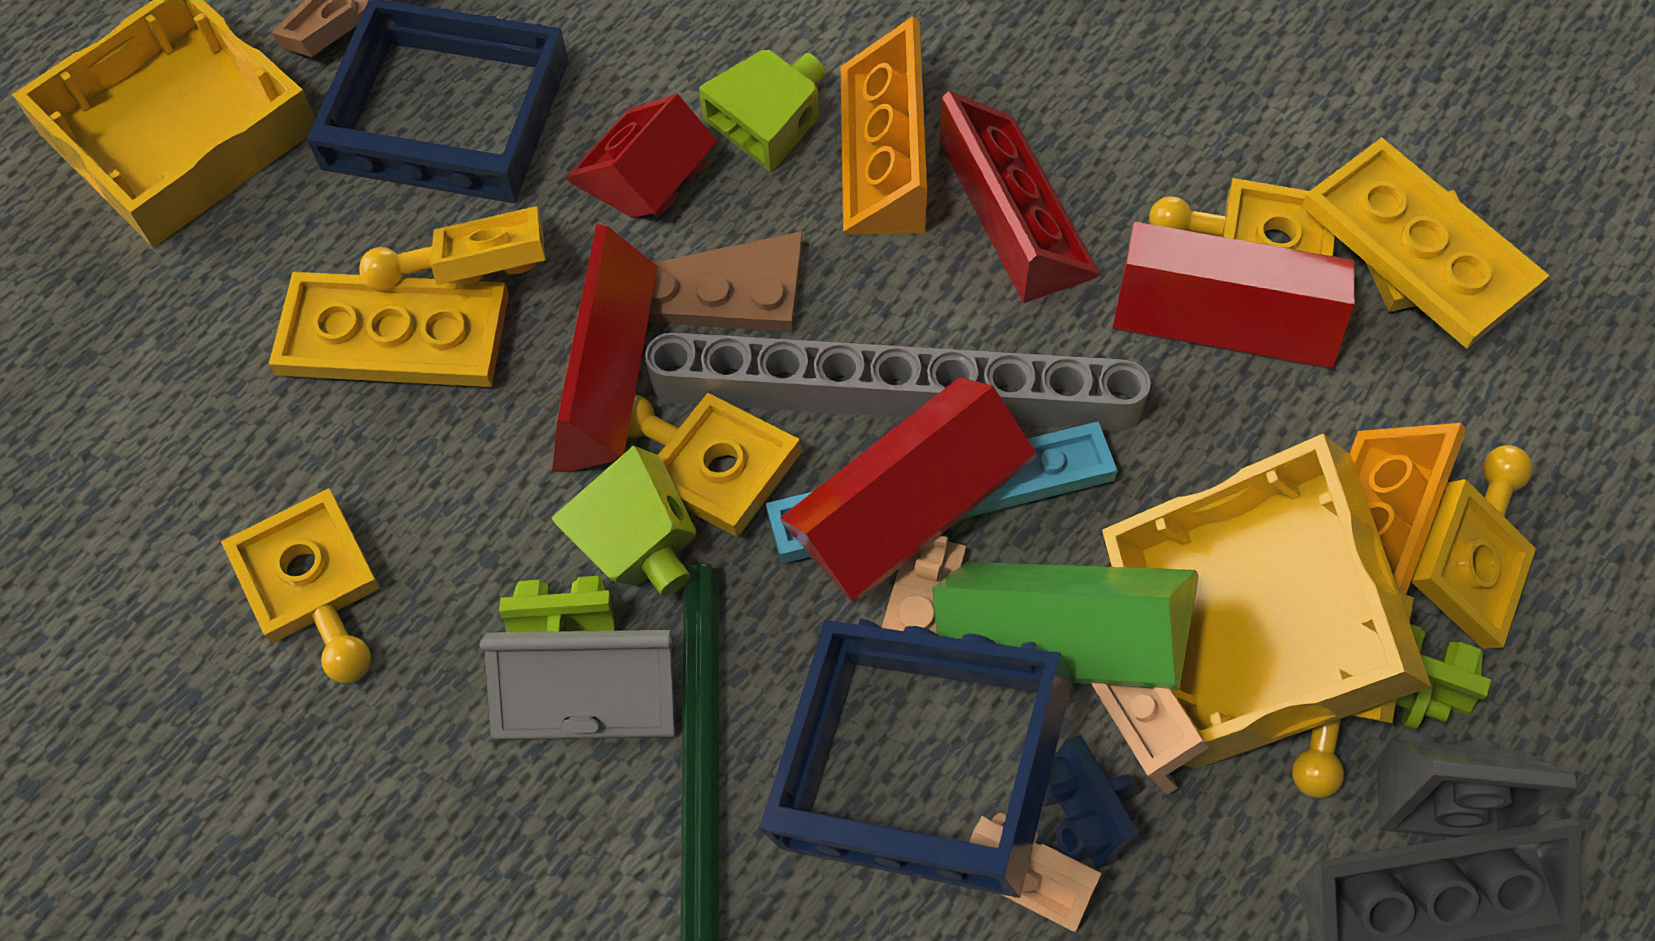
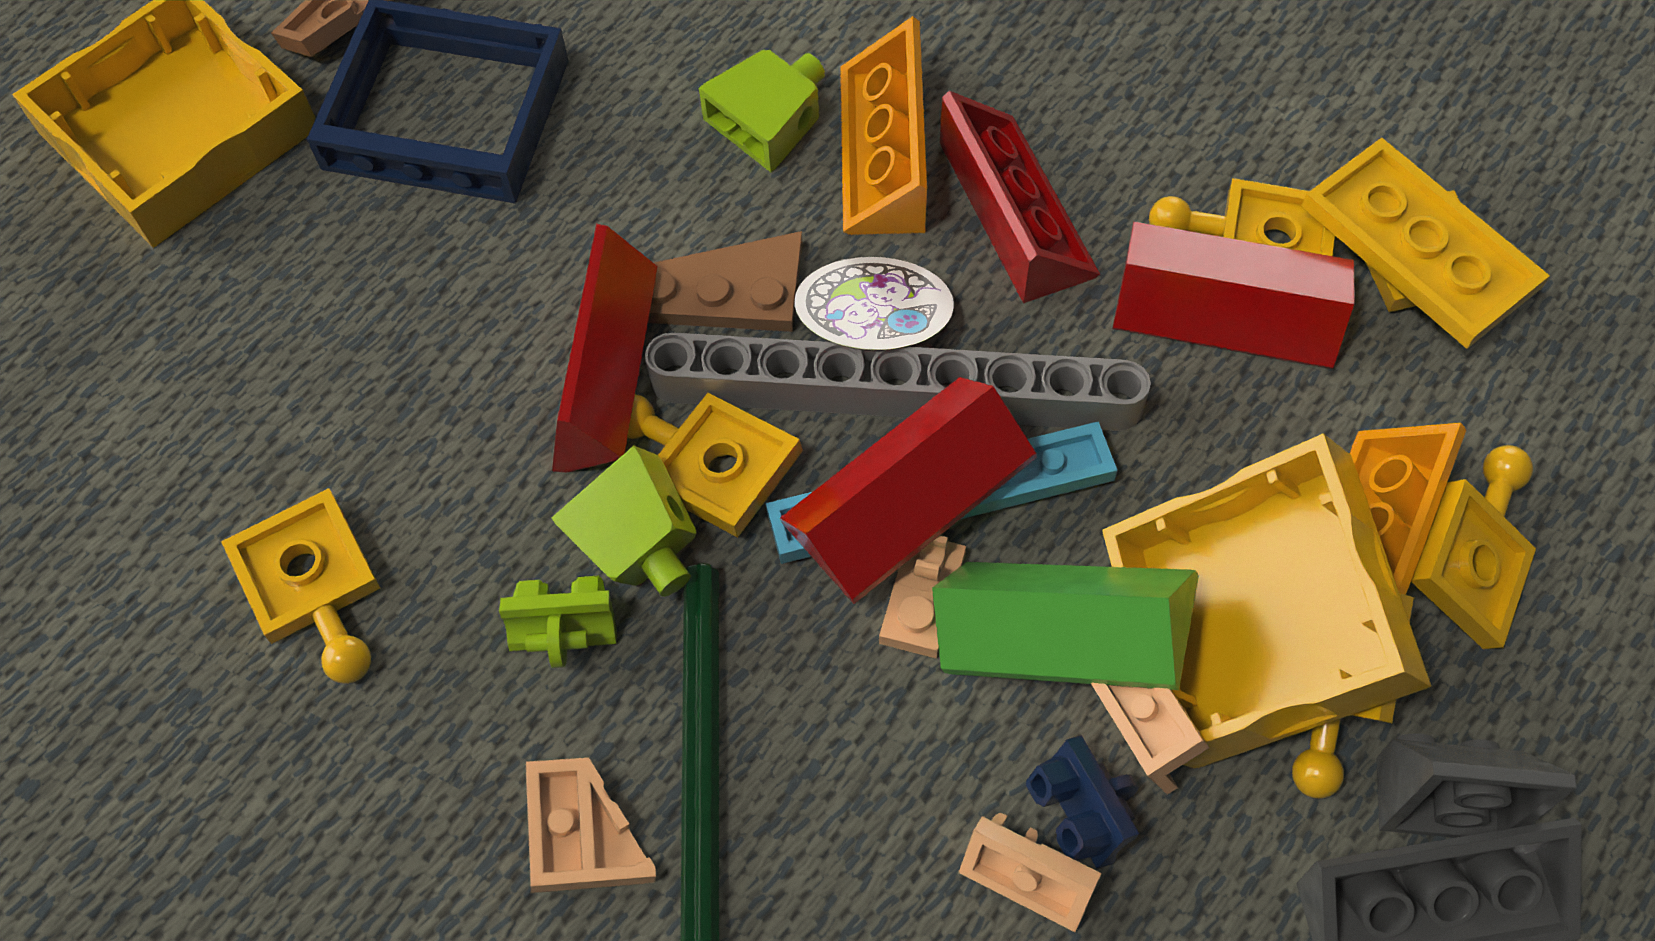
yellow plate [269,272,509,387] -> none
yellow plate [359,206,545,291] -> none
light grey door [479,630,676,740] -> none
red slope [565,93,717,218] -> none
dark blue window [759,618,1073,898] -> none
lime hips [1395,624,1491,730] -> none
none -> light nougat wing [526,758,656,893]
none -> sticker [795,257,954,350]

